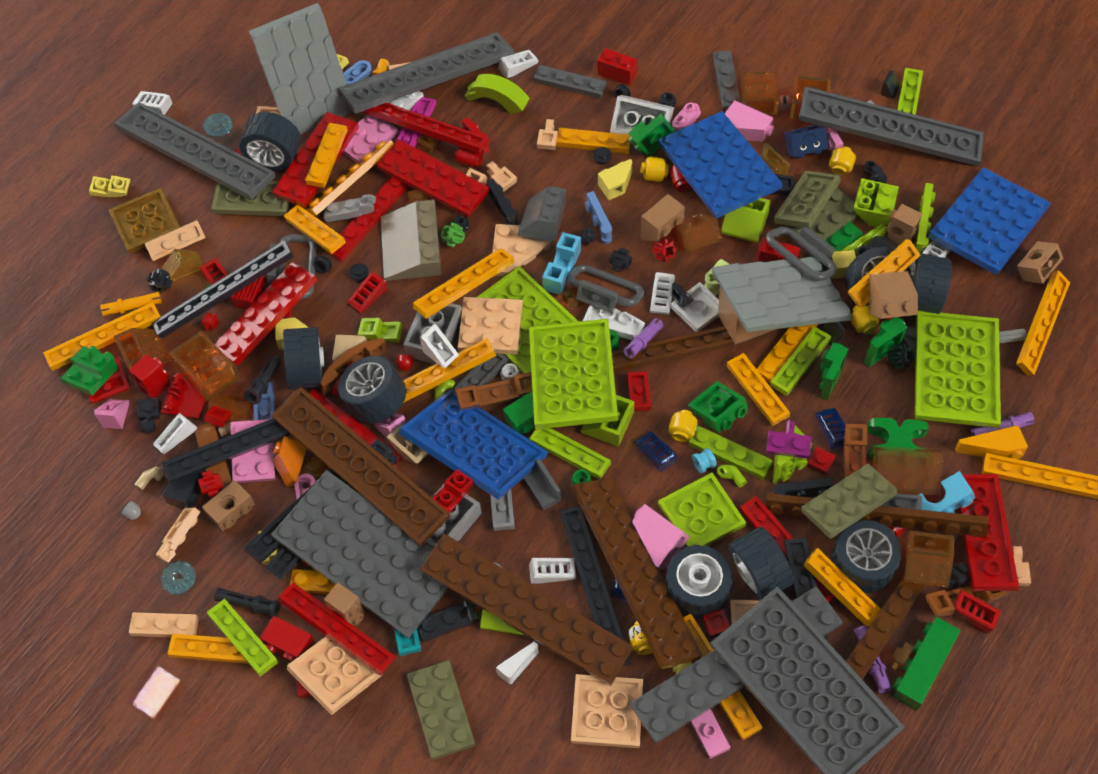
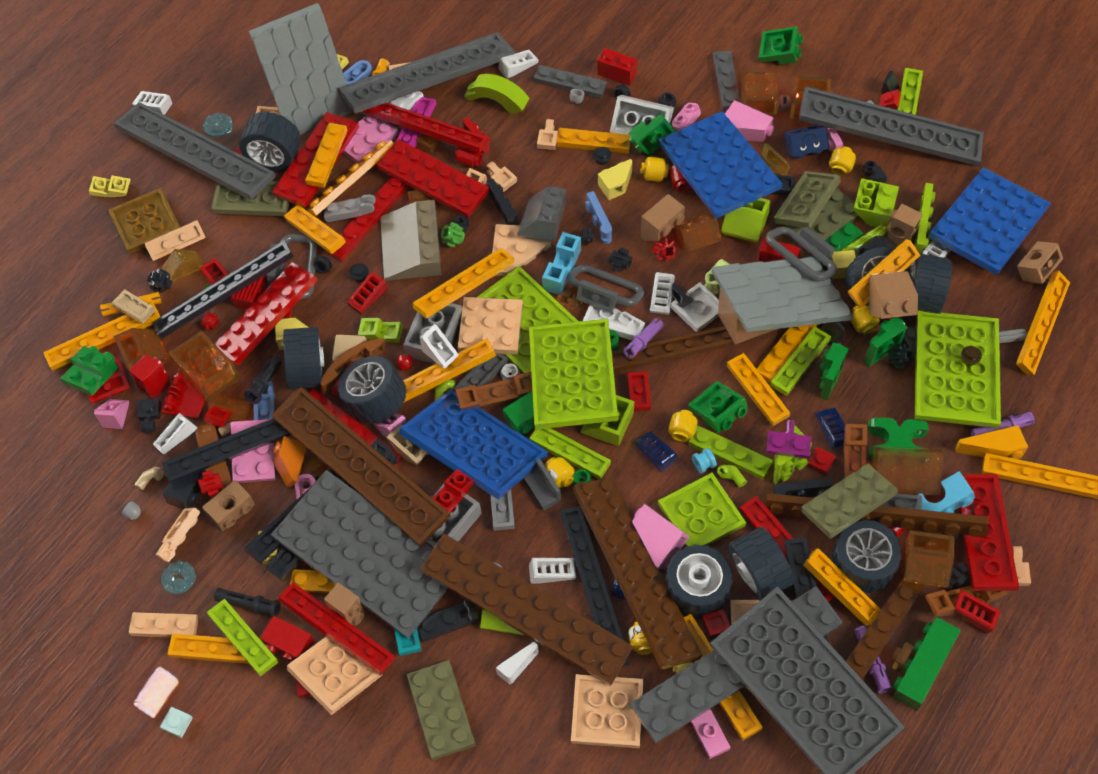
none -> tan plate [112,289,155,325]
none -> light aqua plate [160,707,193,738]
none -> yellow head [544,457,574,488]
none -> light grey hinge [570,89,585,105]
none -> green plate [759,26,803,65]
none -> red plate [879,89,901,109]
none -> dark brown plate [961,346,982,366]

